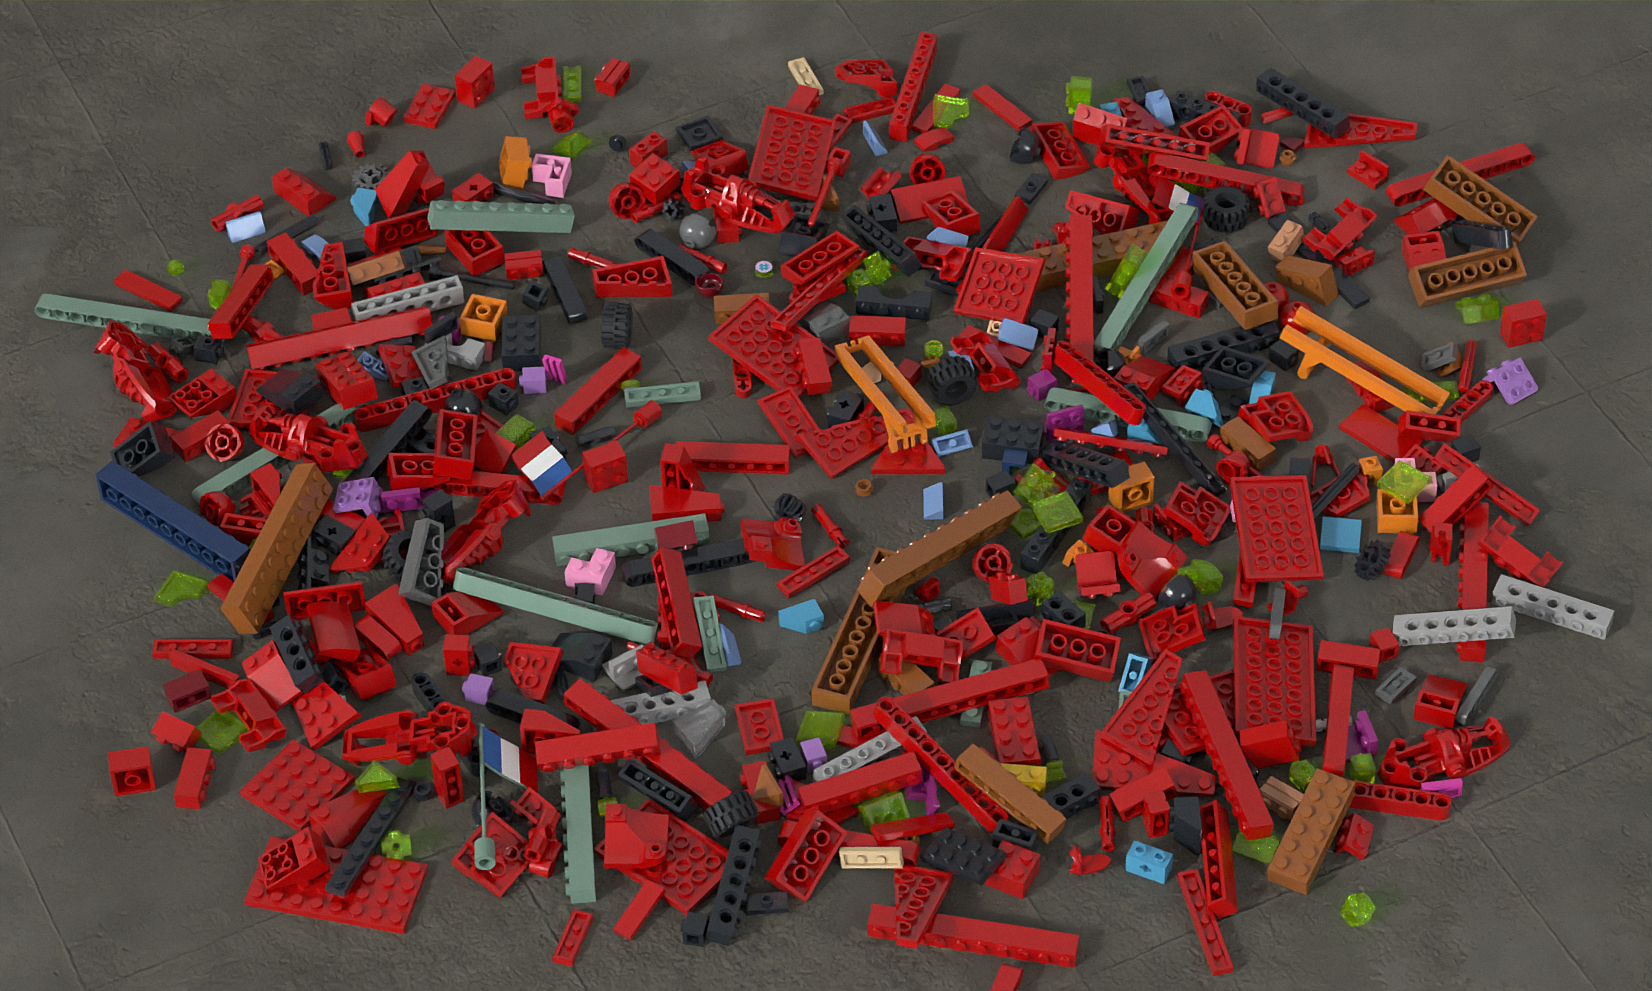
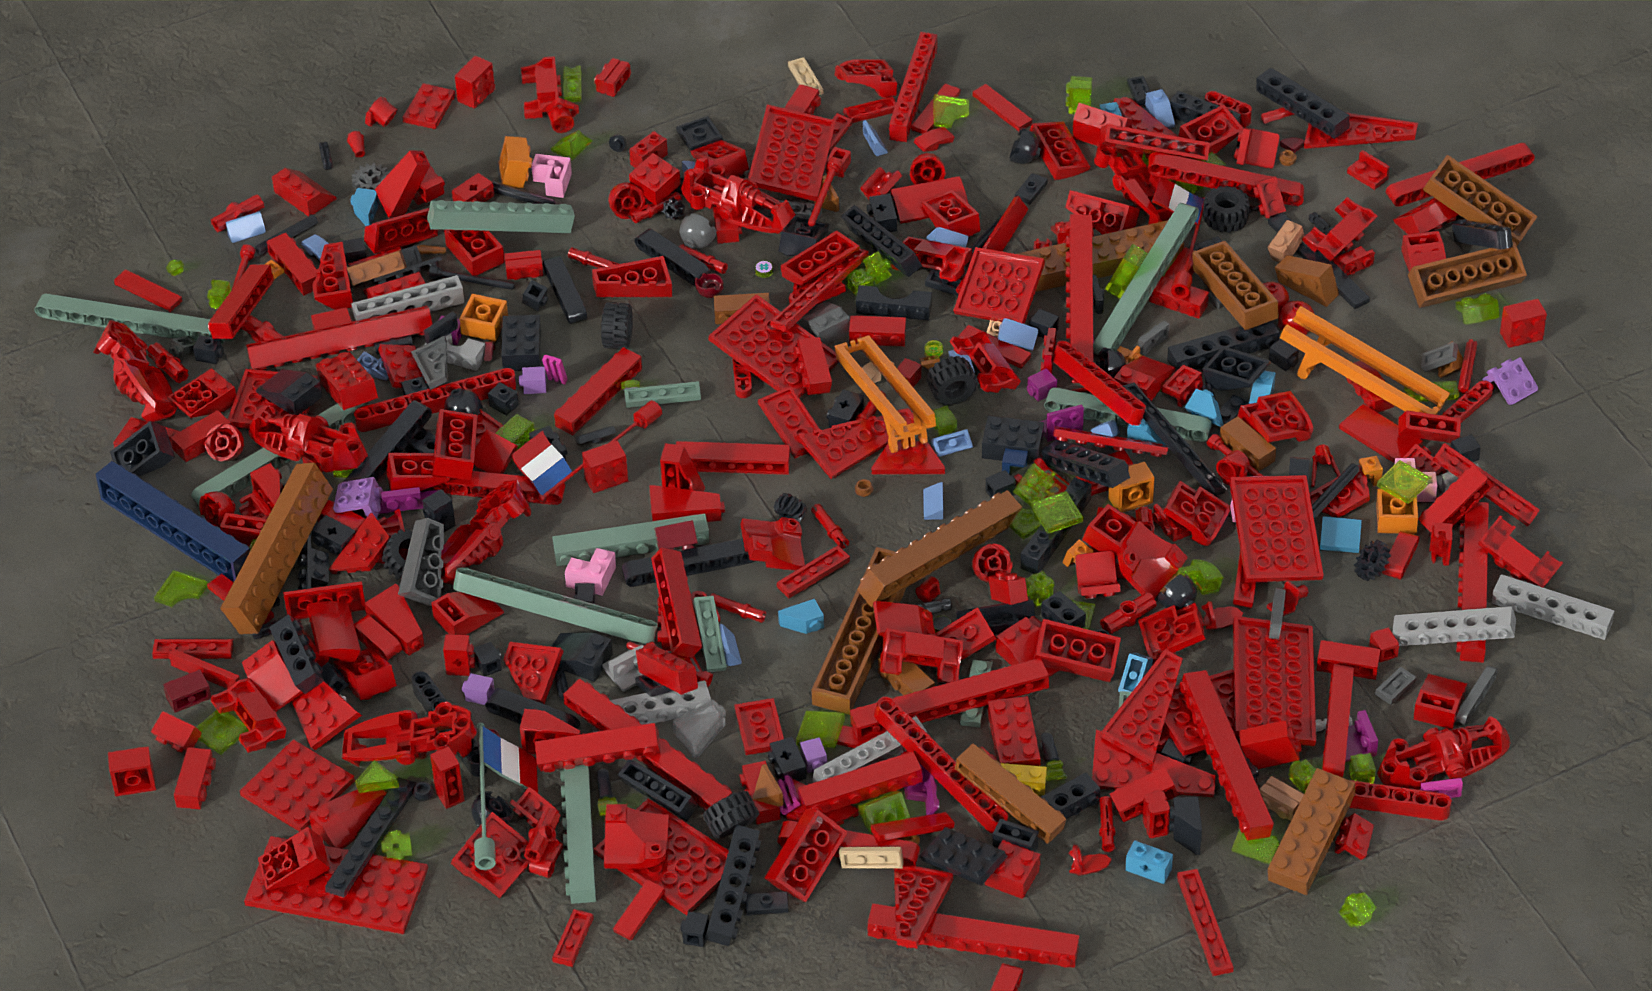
red brick [1199,800,1238,919] -> none

